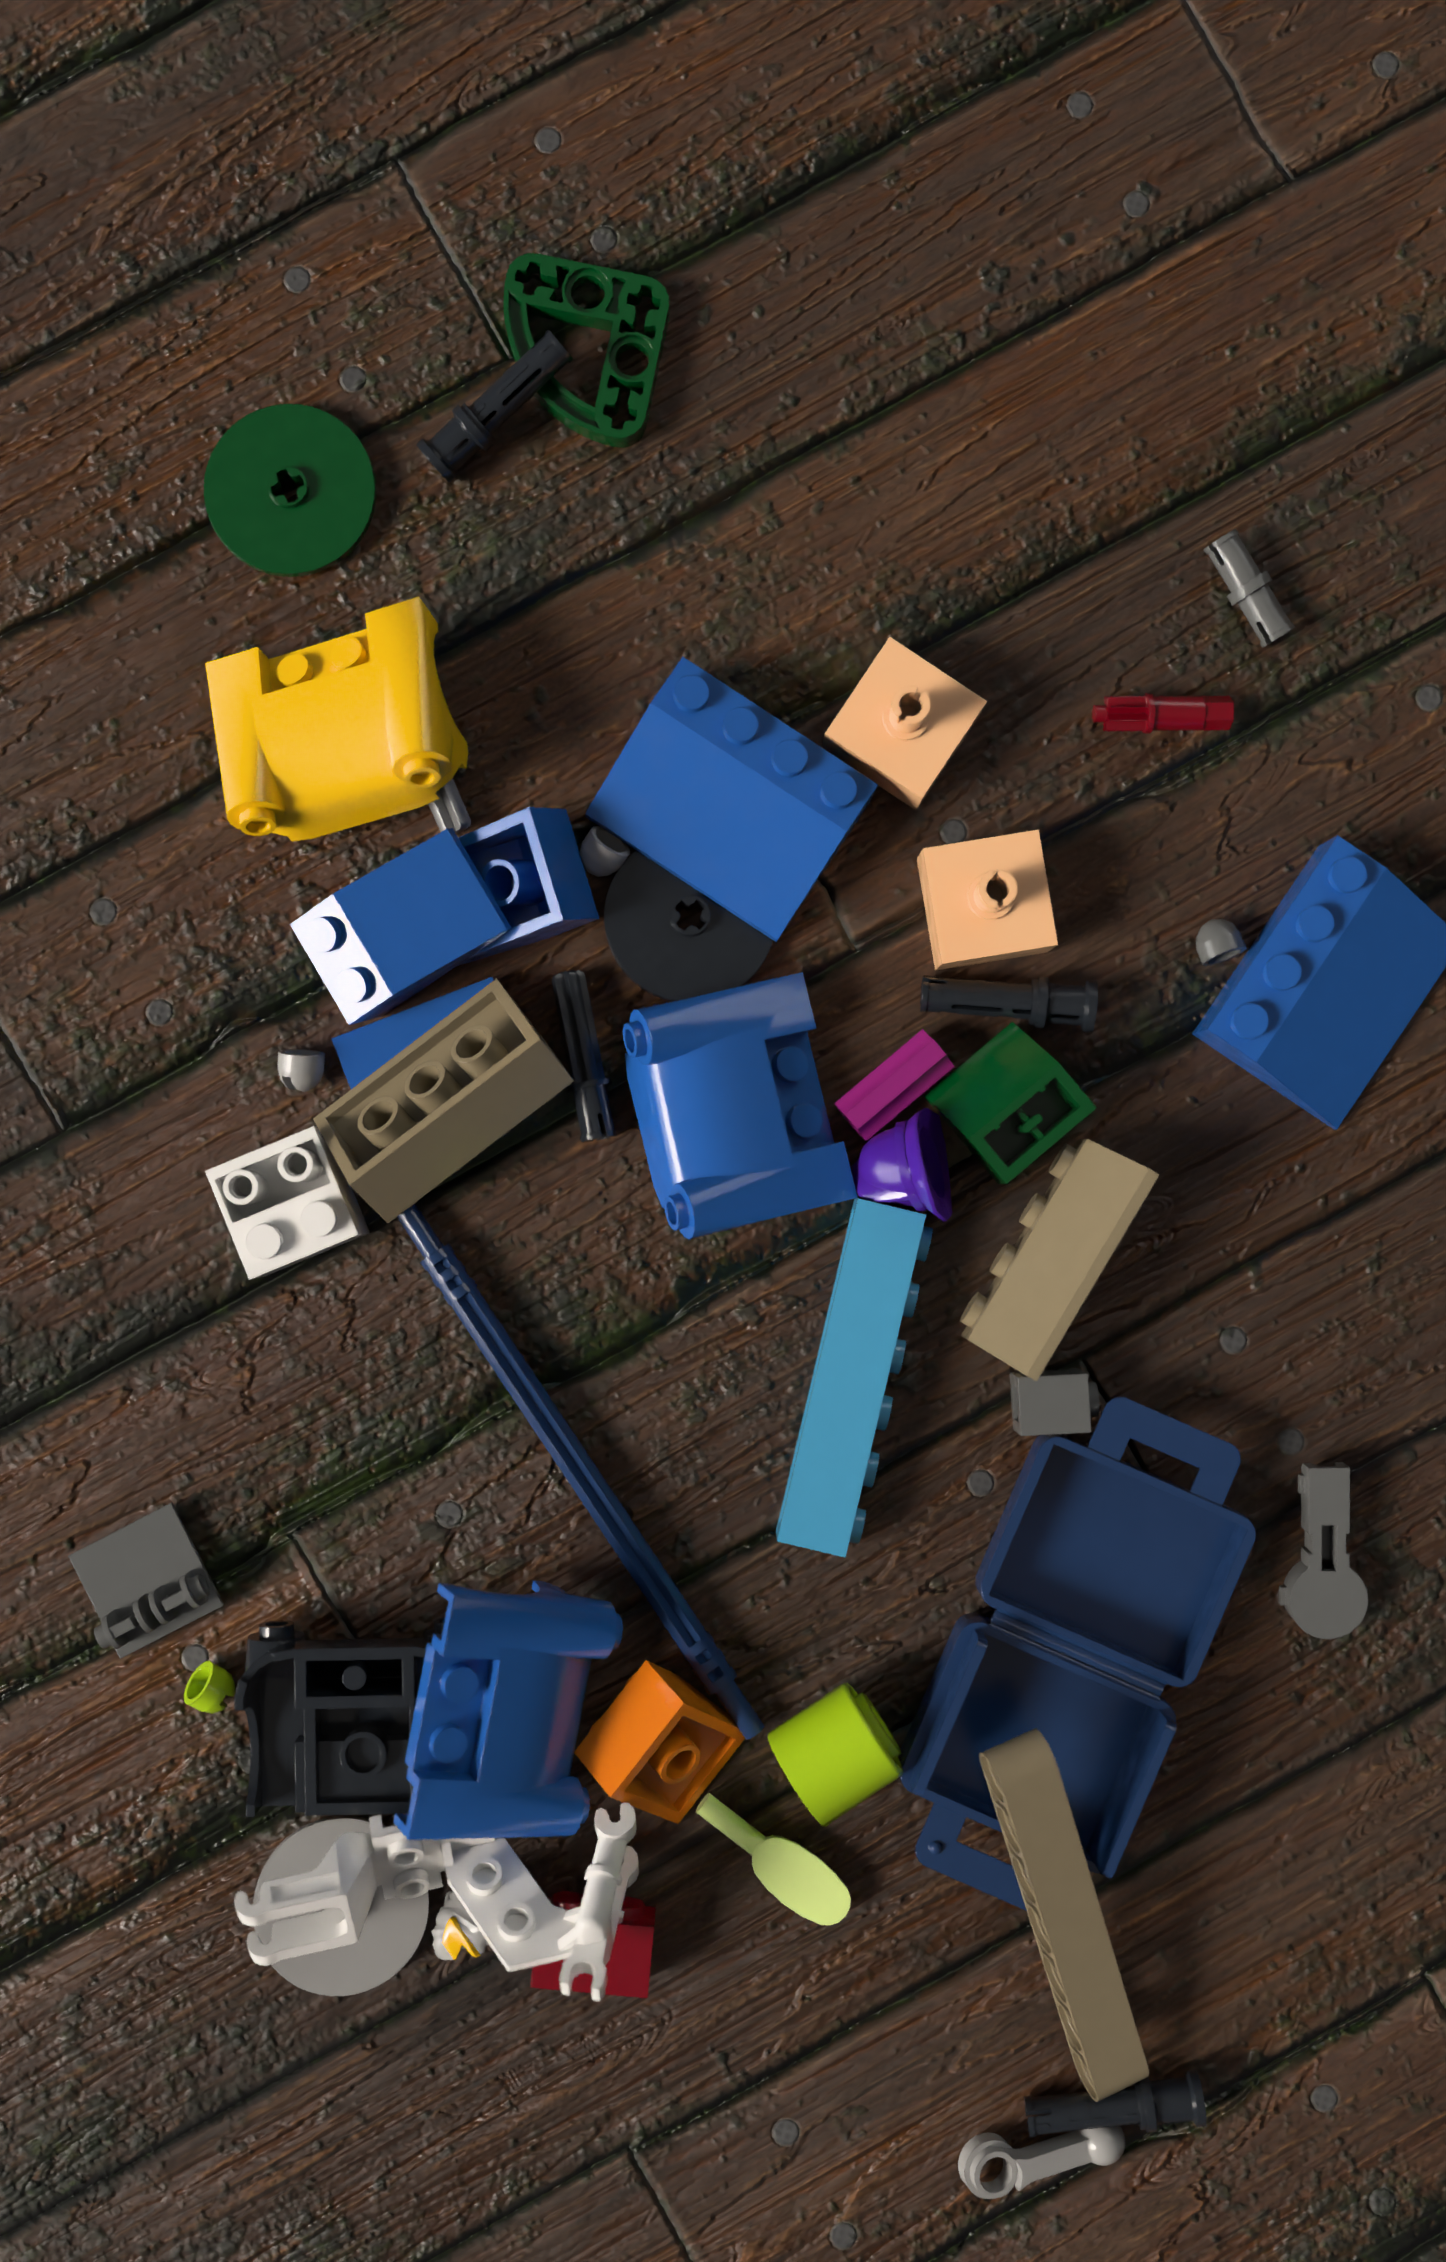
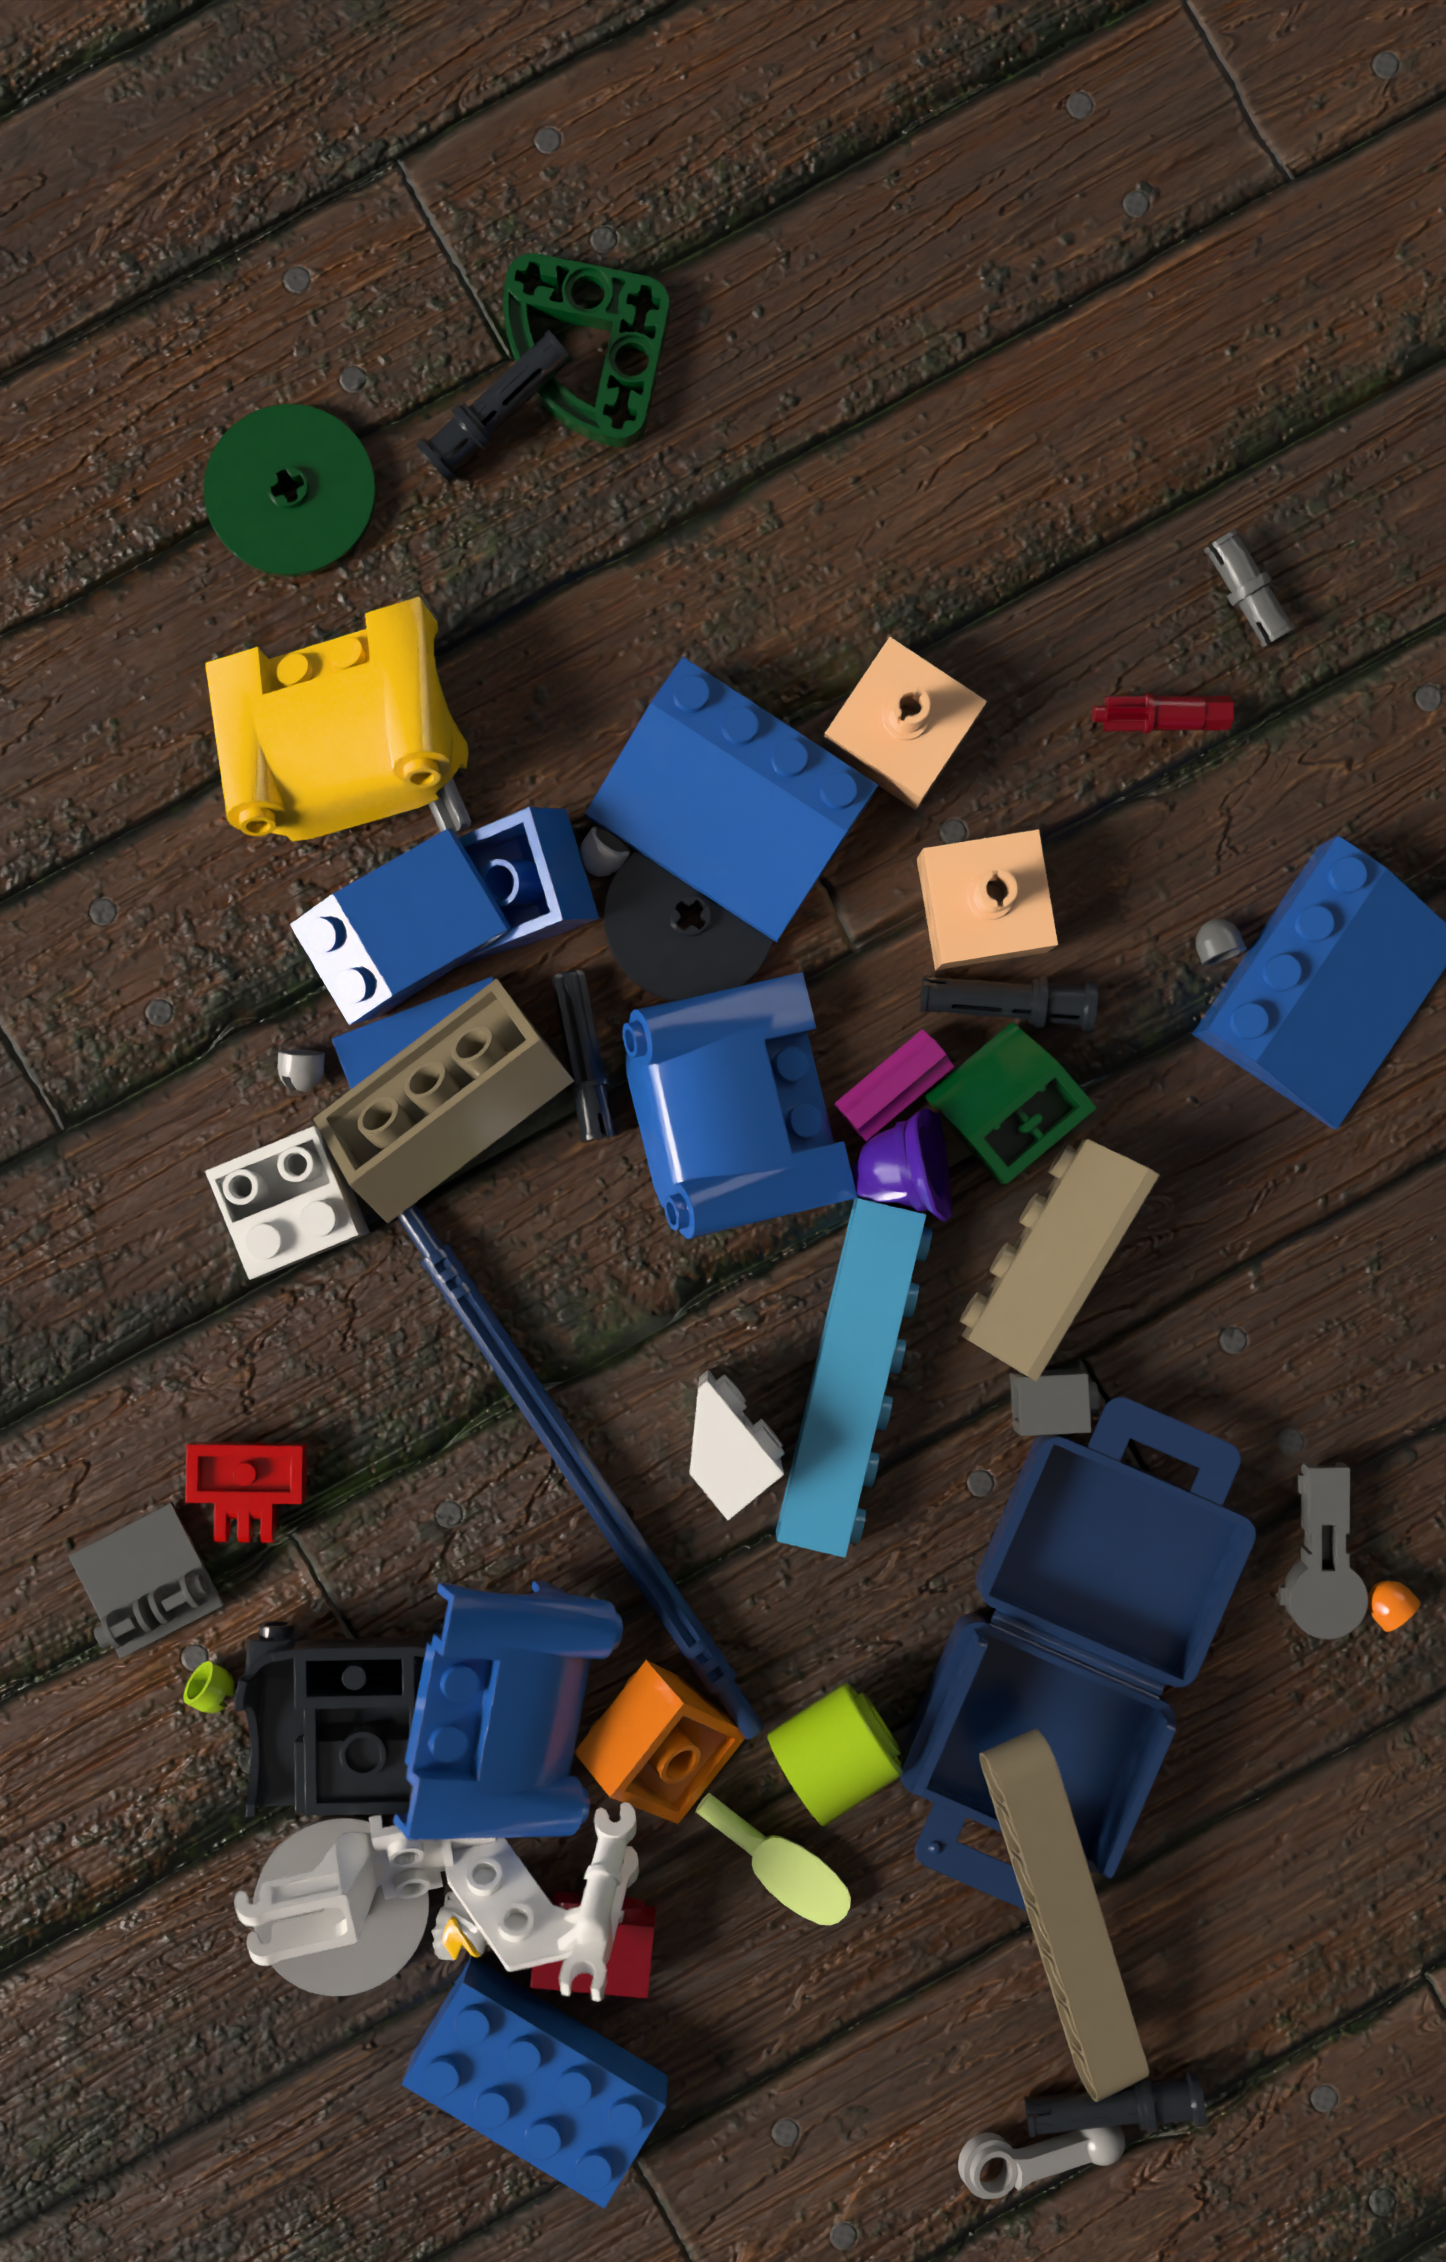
none -> red hinge [185,1442,307,1543]
none -> blue brick [401,1956,668,2209]
none -> white slope [690,1370,785,1520]
none -> orange hinge [1367,1581,1421,1632]

